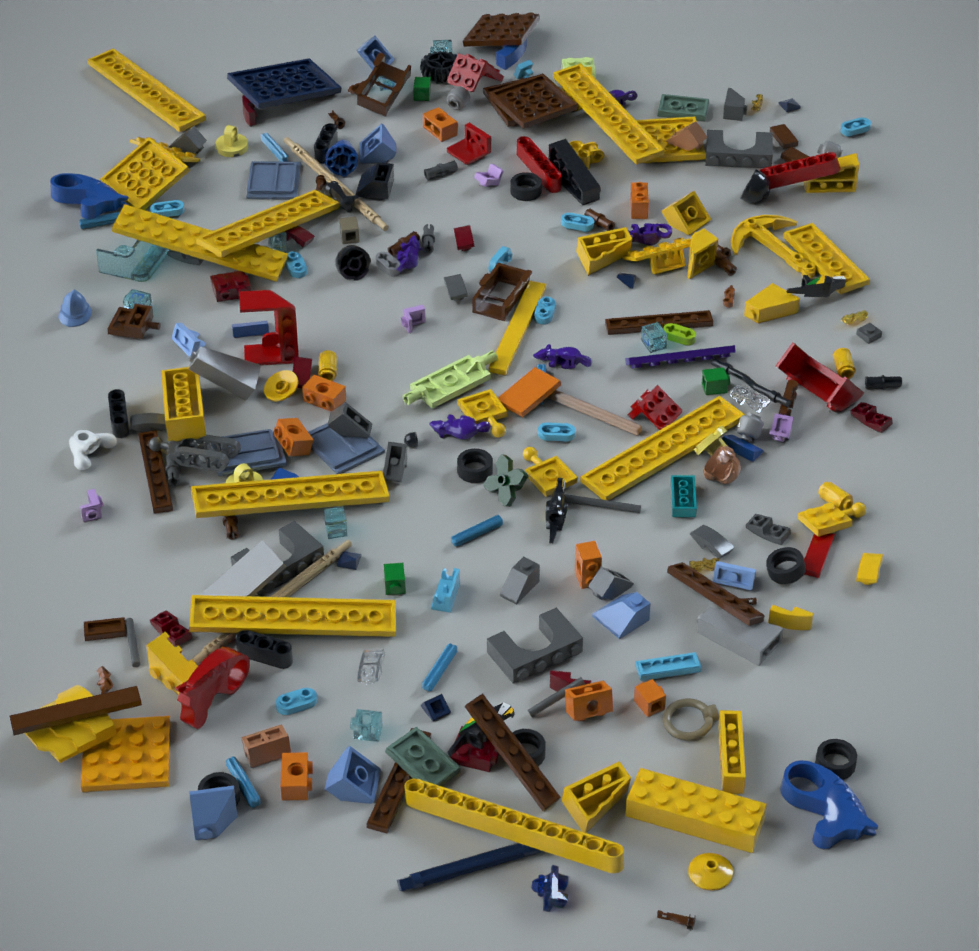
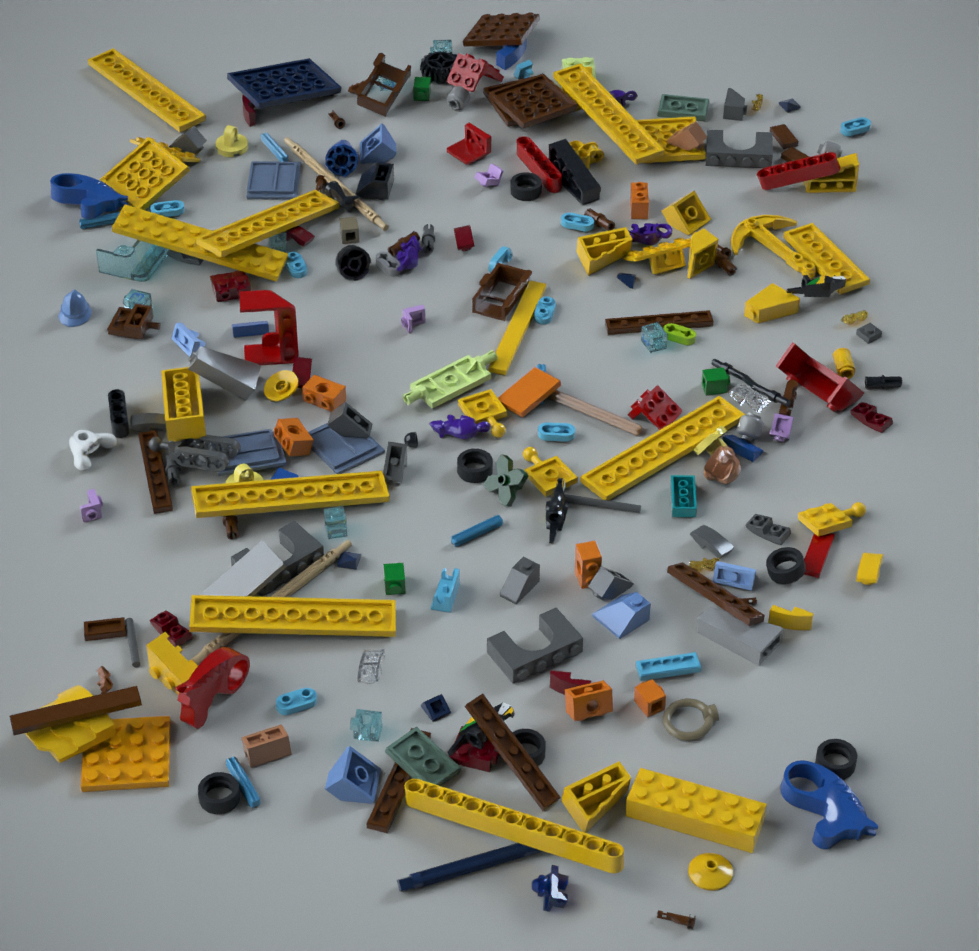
medium blue slope [189,786,237,840] -> none
black beam [236,630,293,669] -> none
orange brick [280,752,313,801] -> none
black beam [314,123,338,164] -> none
yellow head [318,350,337,381] -> none
medium blue slope [356,35,395,70] -> none
dark azure axle [422,643,457,692] -> none
orange brick [423,107,458,142] -> none
dark grey pin [424,160,458,180] -> none
dark grey slope [444,274,468,301] -> none
dark grey bar [528,677,585,717] -> none
dark purple animal [533,344,592,369] -> none
dark purple plate [625,345,736,368] -> none
yellow brick [718,710,746,794] -> none
dark orange piece [723,285,735,308] -> none
black cylinder [740,169,771,204] -> none
yellow head [818,482,853,511] -> none

